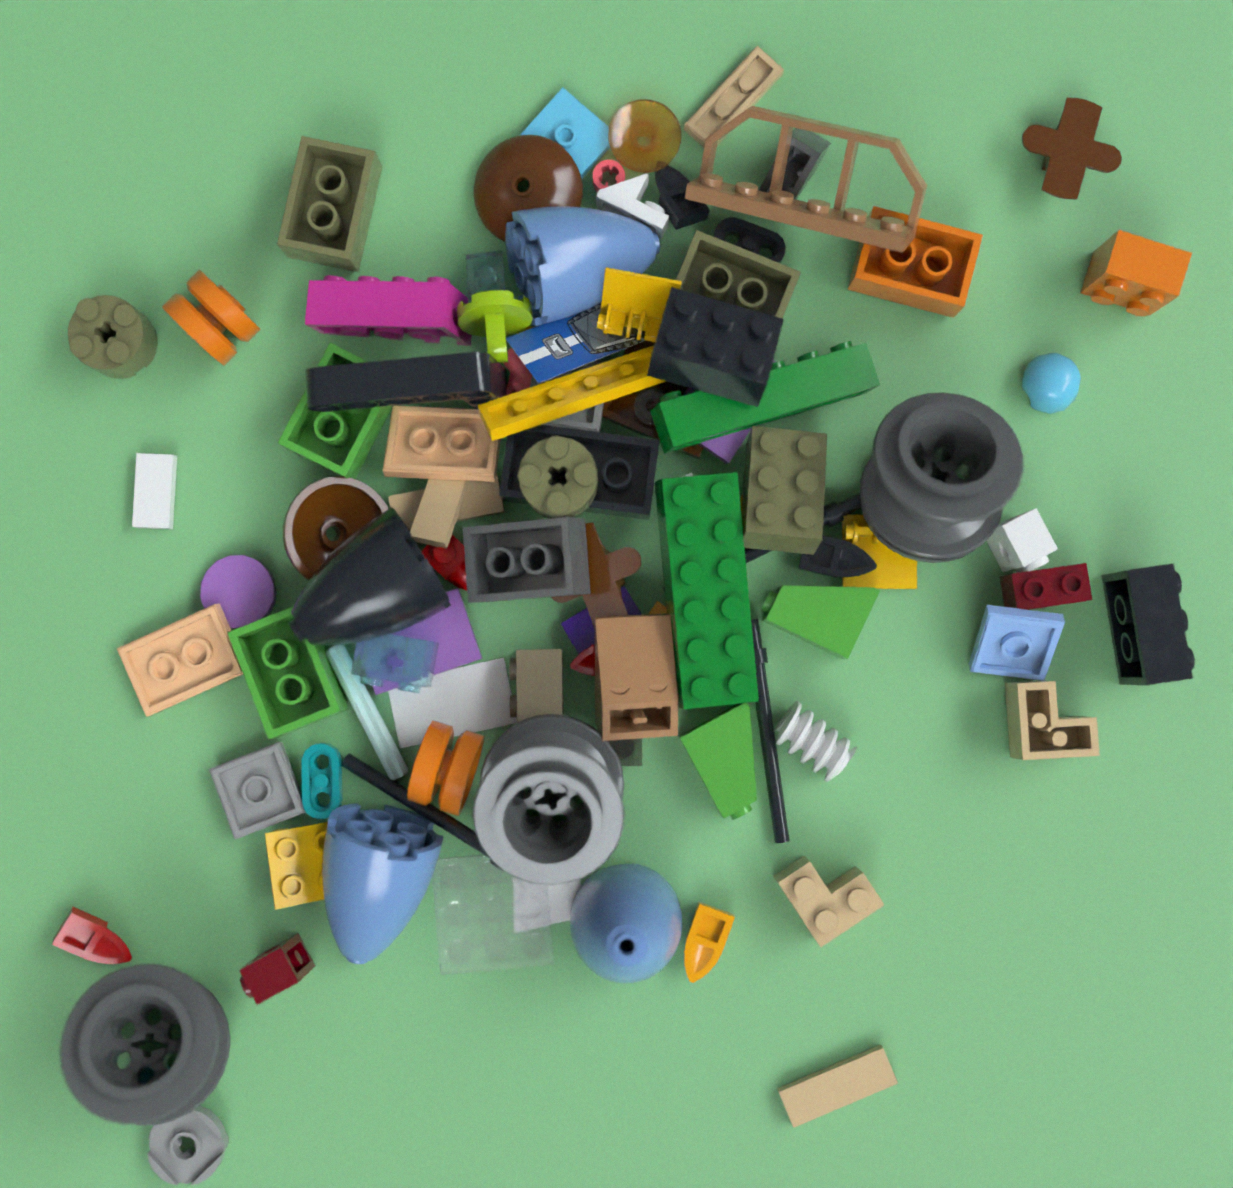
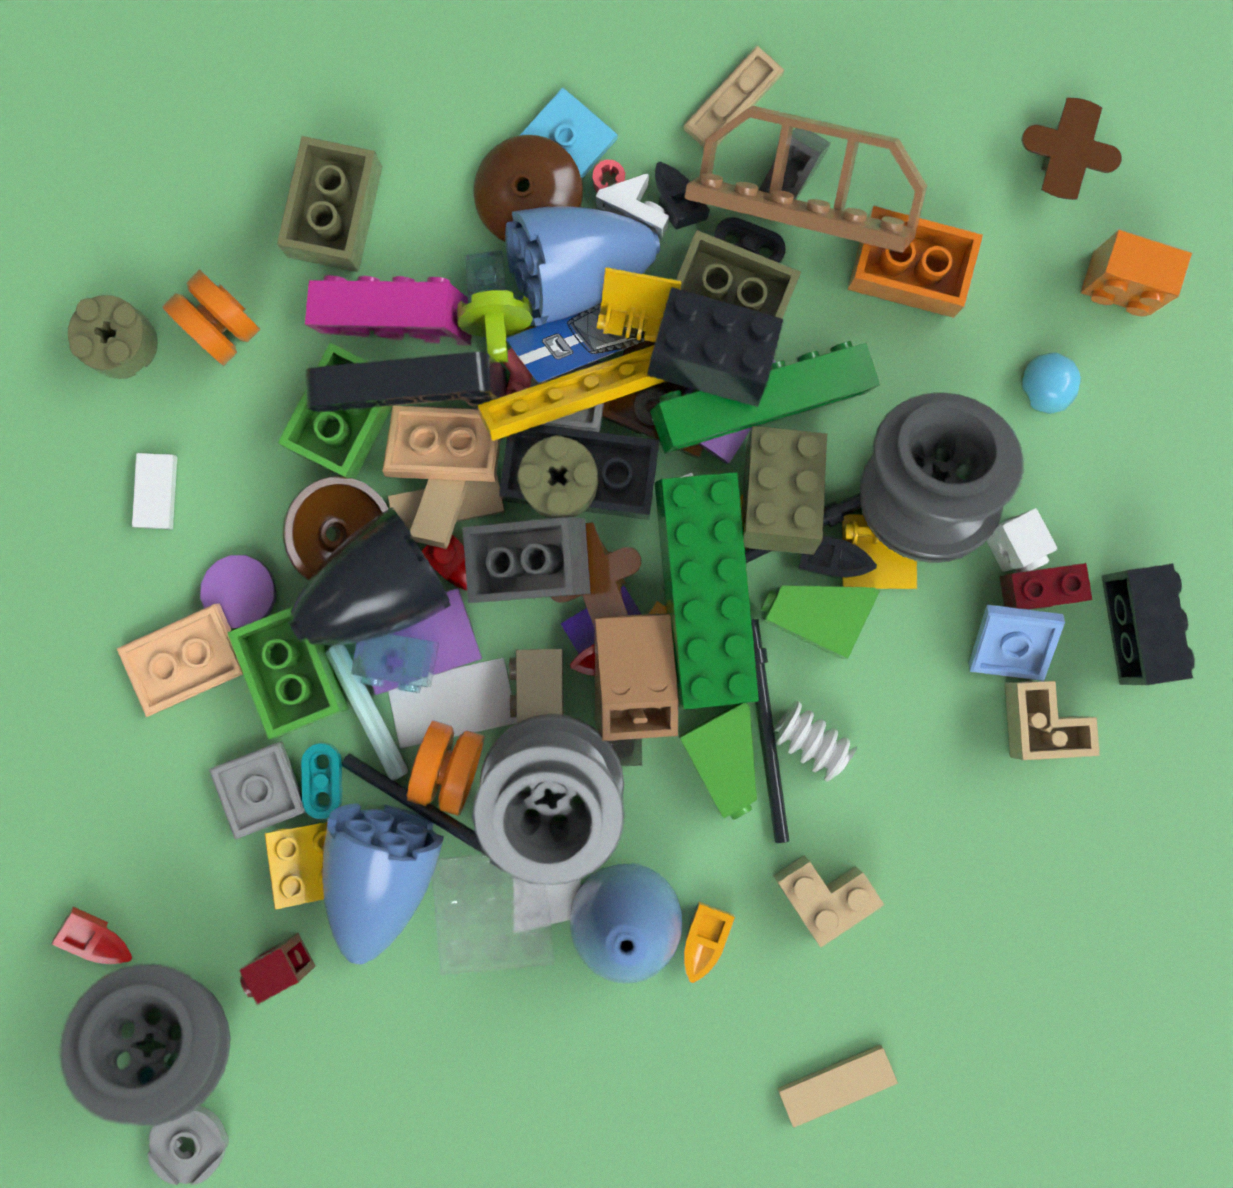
clear orange dish [608,99,682,173] -> none

